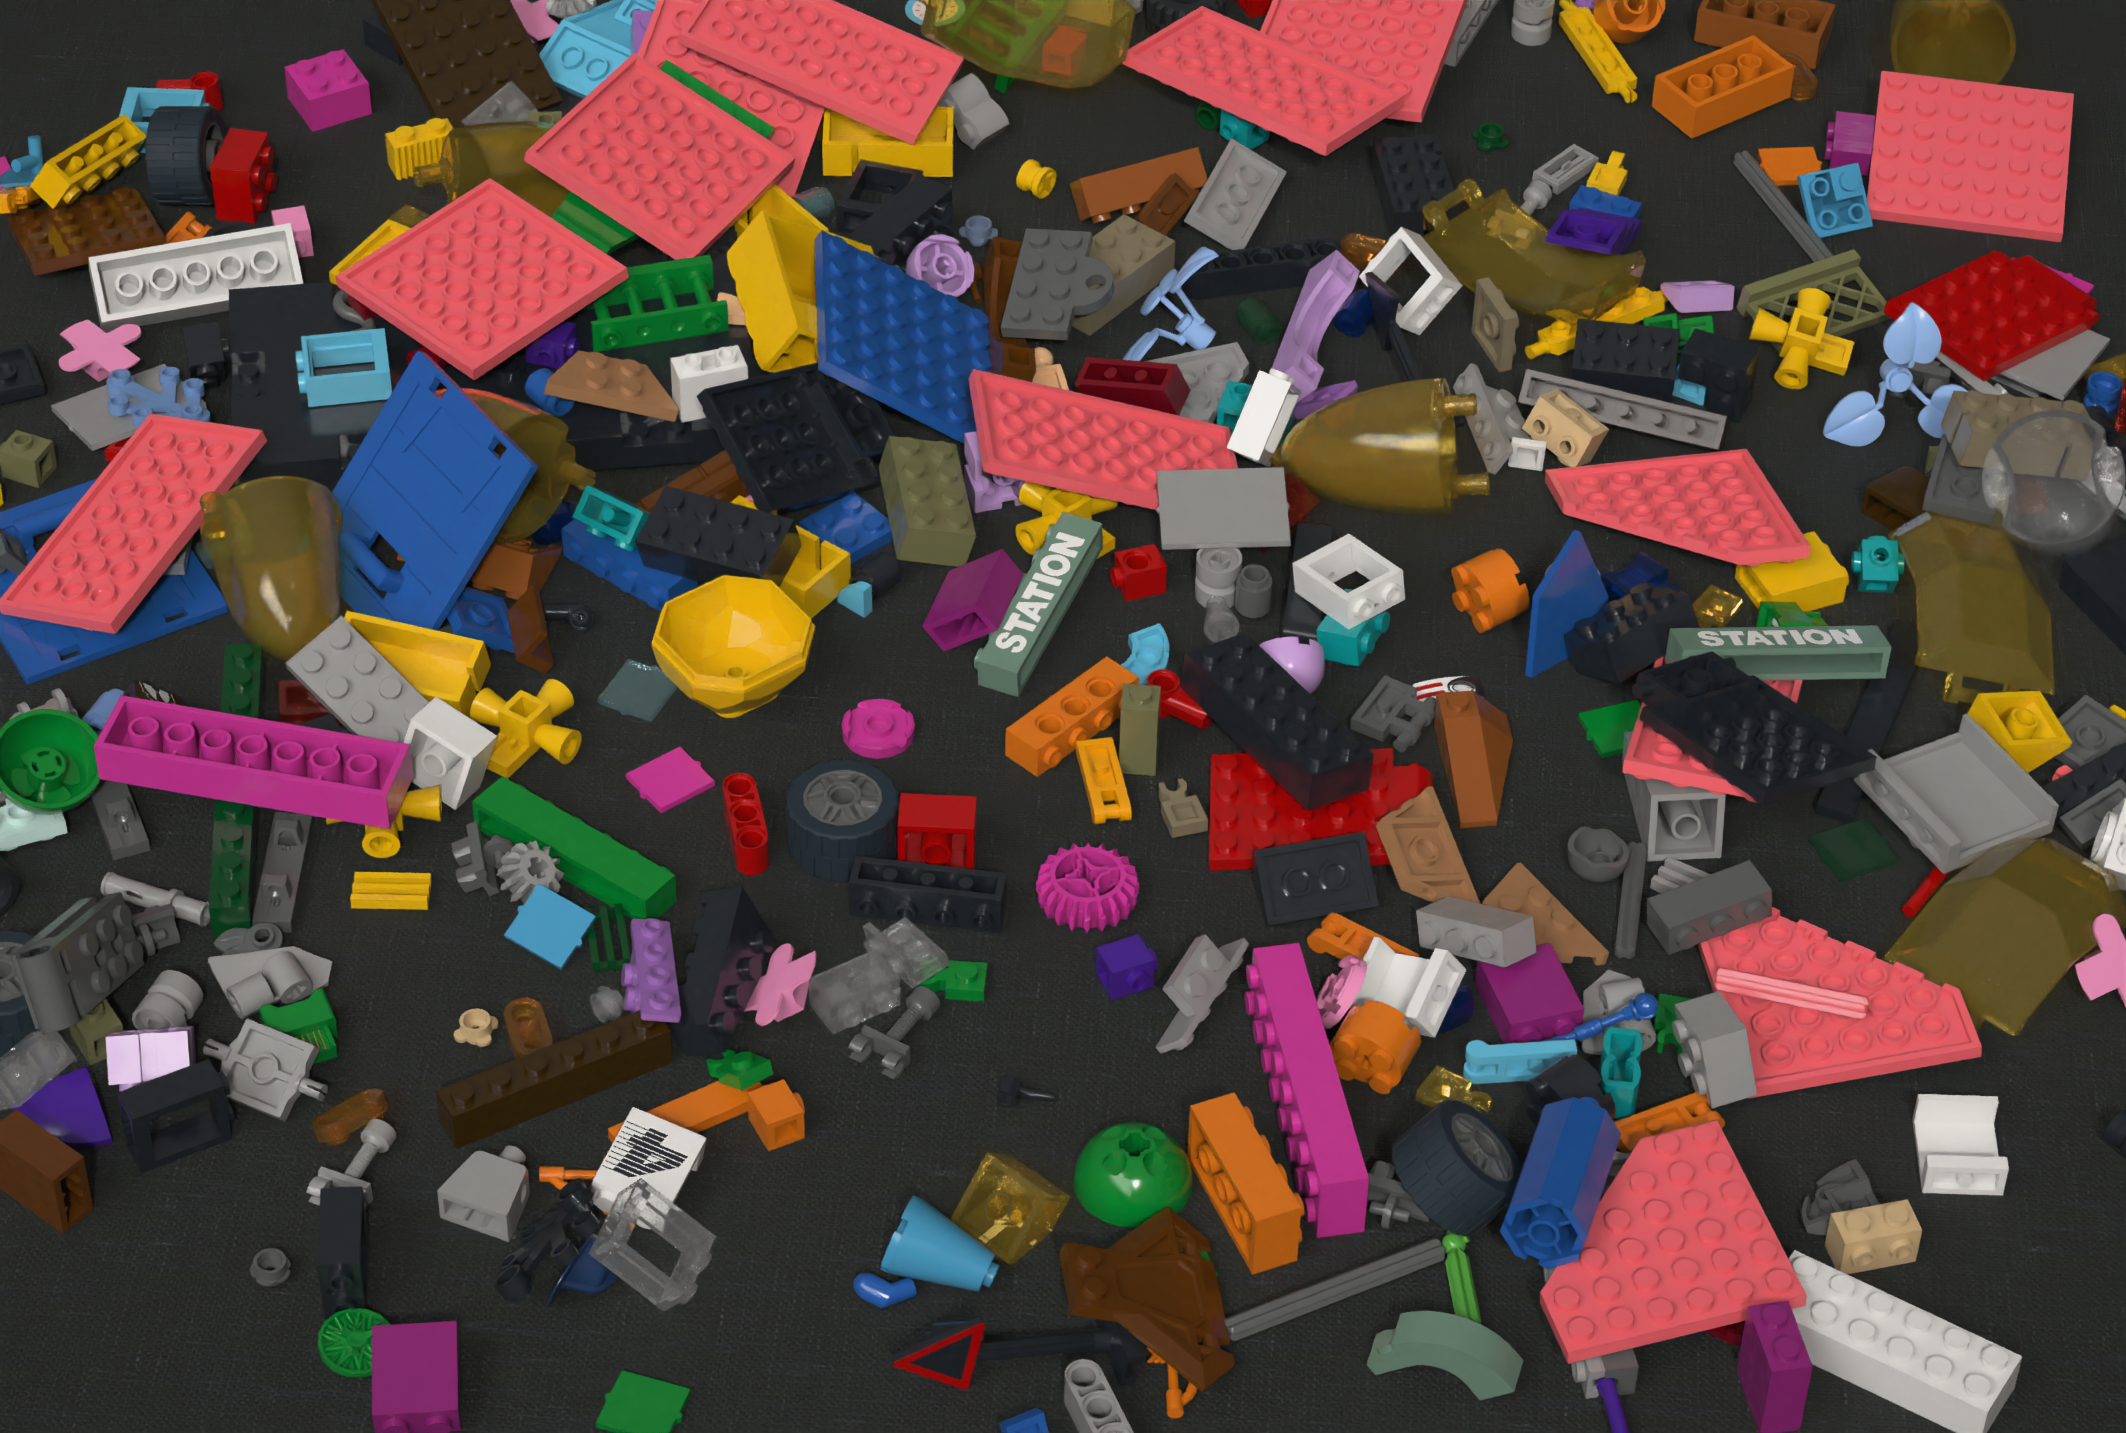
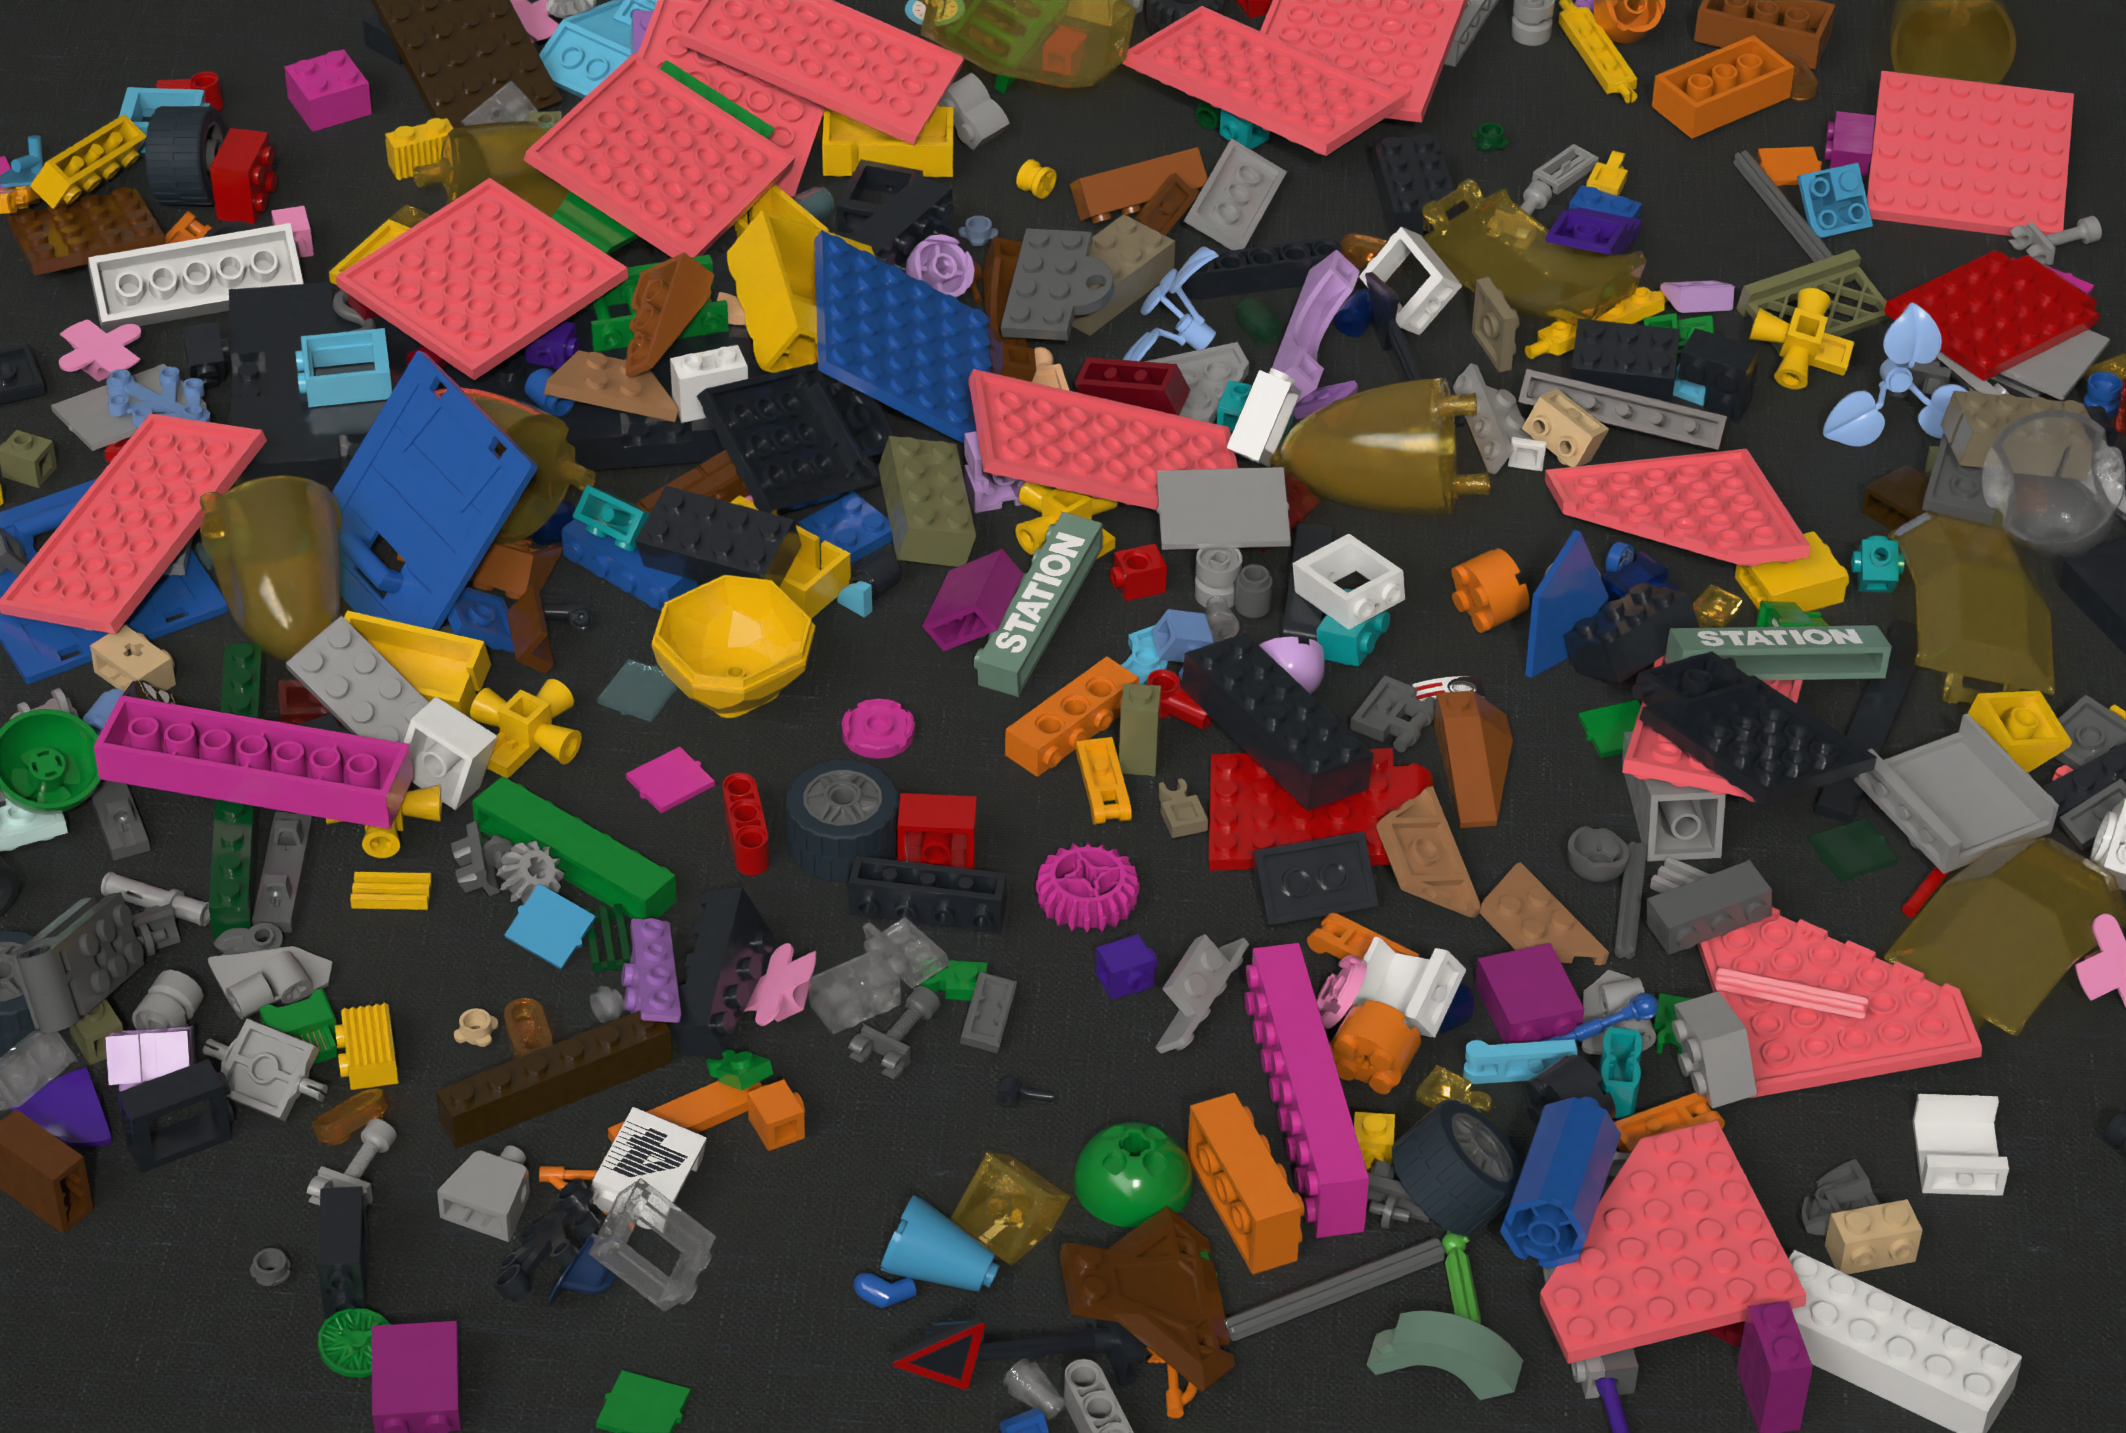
light grey brick [1416,896,1537,967] -> none
none -> tan brick [90,624,176,692]
none -> yellow brick [335,1003,398,1090]
none -> dark orange wedge [625,252,714,377]
none -> dark grey plate [960,972,1017,1054]
none -> clear cone [1003,1358,1066,1419]
none -> medium blue brick [1152,609,1214,681]
none -> yellow brick [1354,1112,1395,1173]
none -> blue tile [1605,541,1634,579]
none -> light grey bar [2008,216,2102,266]

